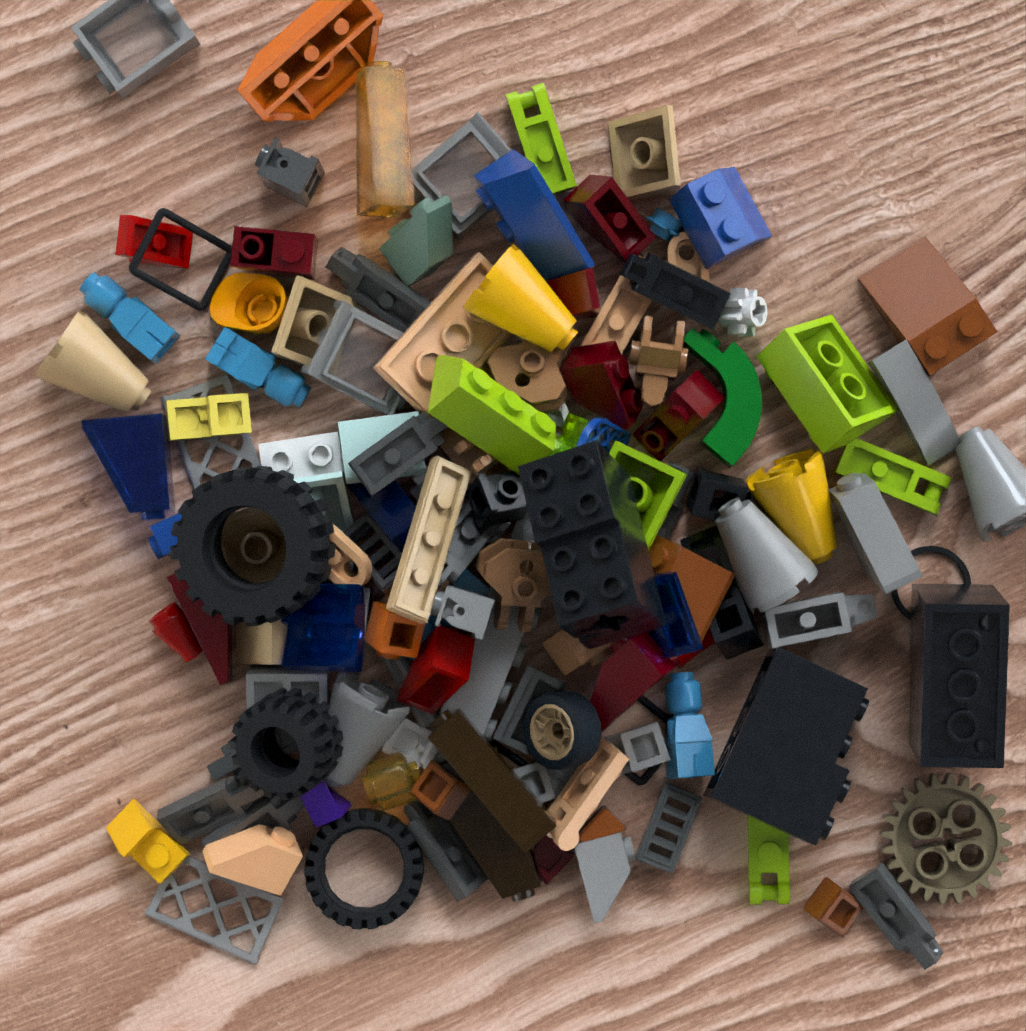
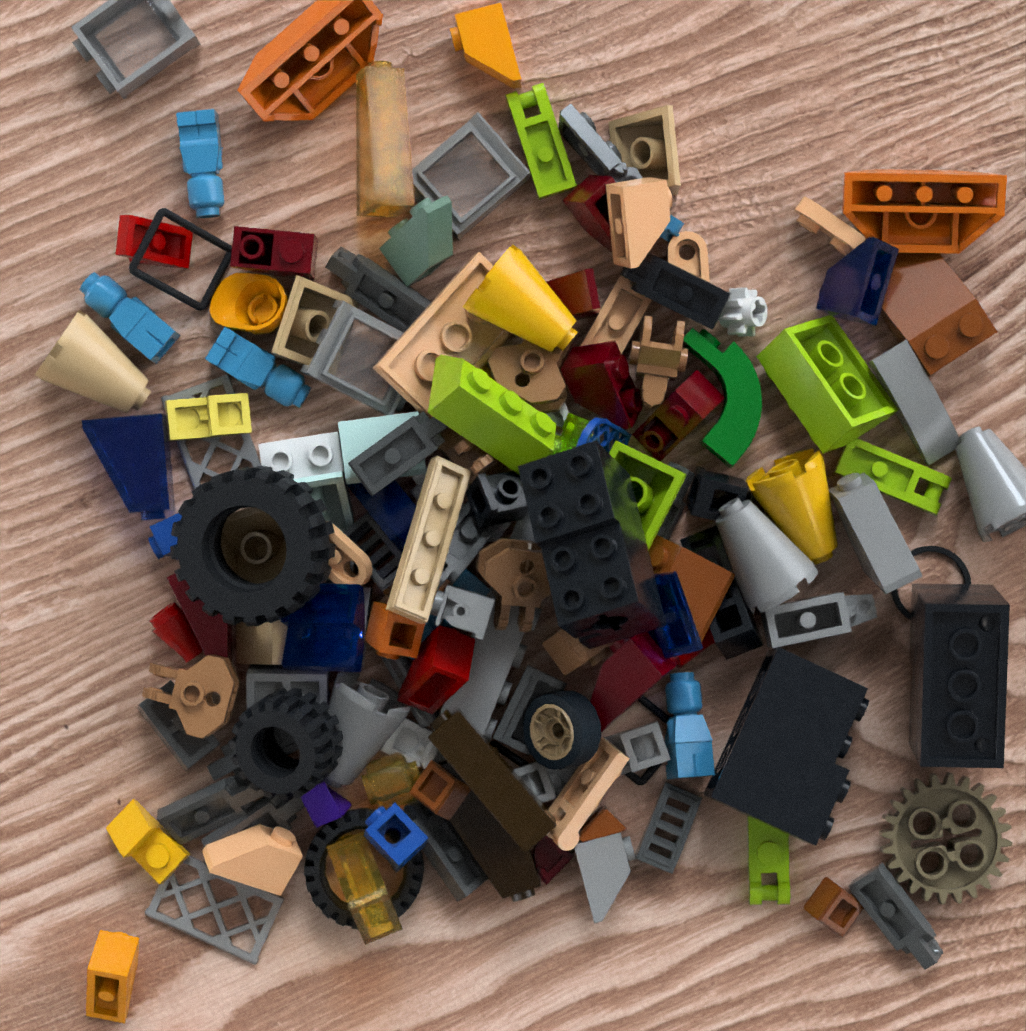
dark grey hinge [255,137,325,208] -> none
blue slope [474,149,595,281] -> none
slope [669,167,772,269] -> none
none -> light orange slope [86,930,139,1024]
none -> dark grey hinge [138,680,220,771]
none -> medium nougat hinge [142,654,240,739]
none -> dark azure piece [176,109,224,218]
none -> clear yellow slope [326,831,403,945]
none -> blue brick [364,803,428,873]
none -> light orange slope [449,2,521,89]
none -> hinge [558,104,643,183]
none -> light nougat slope [605,177,672,269]
none -> light nougat plate [794,197,869,257]
none -> clear blue slope [816,237,899,326]
none -> orange wedge [842,169,1007,254]

